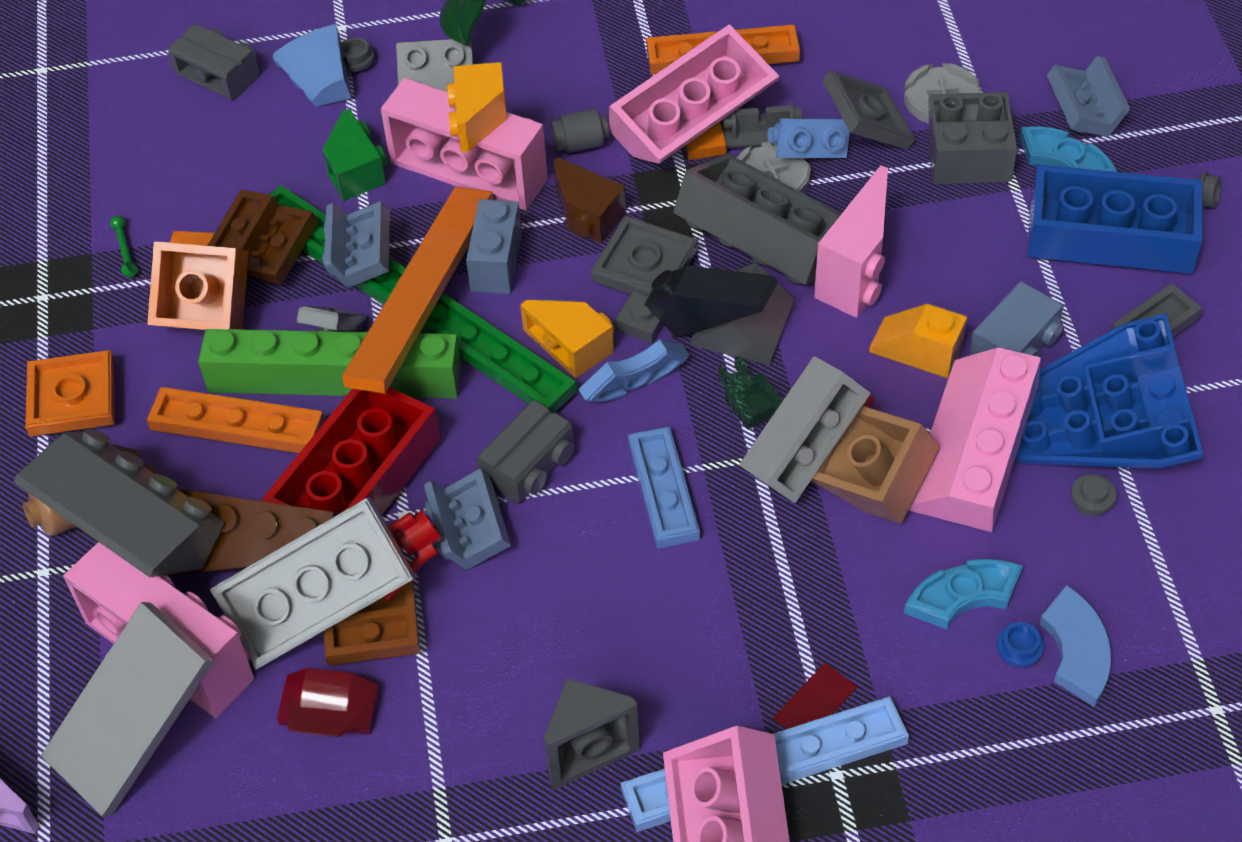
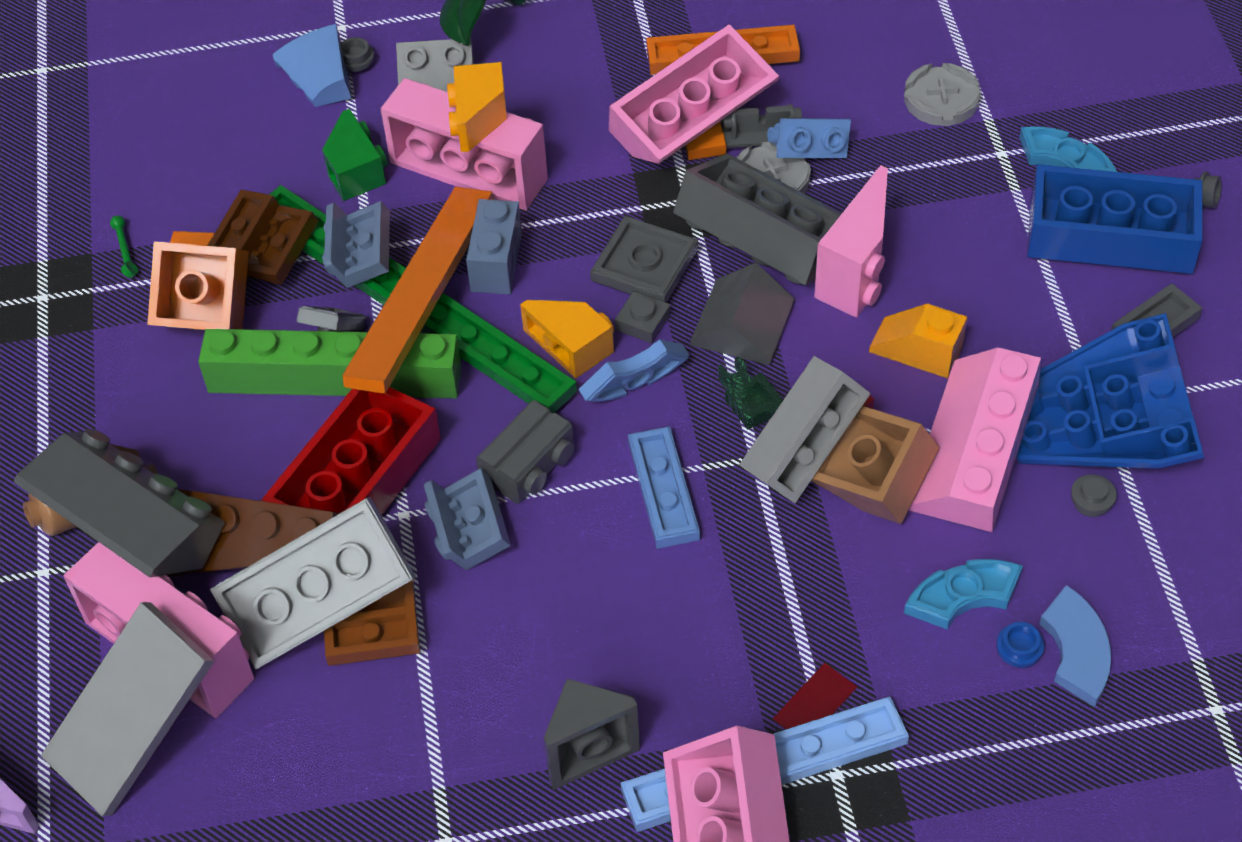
orange plate [25,350,115,437] -> none
orange plate [147,387,325,453] -> none
dark grey brick [168,23,260,101] -> none
dark red slope [277,668,380,737] -> none
red plant [383,510,442,601] -> none
dark grey brick [550,108,609,154] -> none
reddish brown slope [553,157,626,244] -> none
black slope [644,266,778,337] -> none
dark grey plate [822,71,915,149] -> none
dark grey slope [928,92,1017,184] -> none
sand blue brick [969,281,1063,357] -> none
sand blue bracket [1046,56,1130,137] -> none

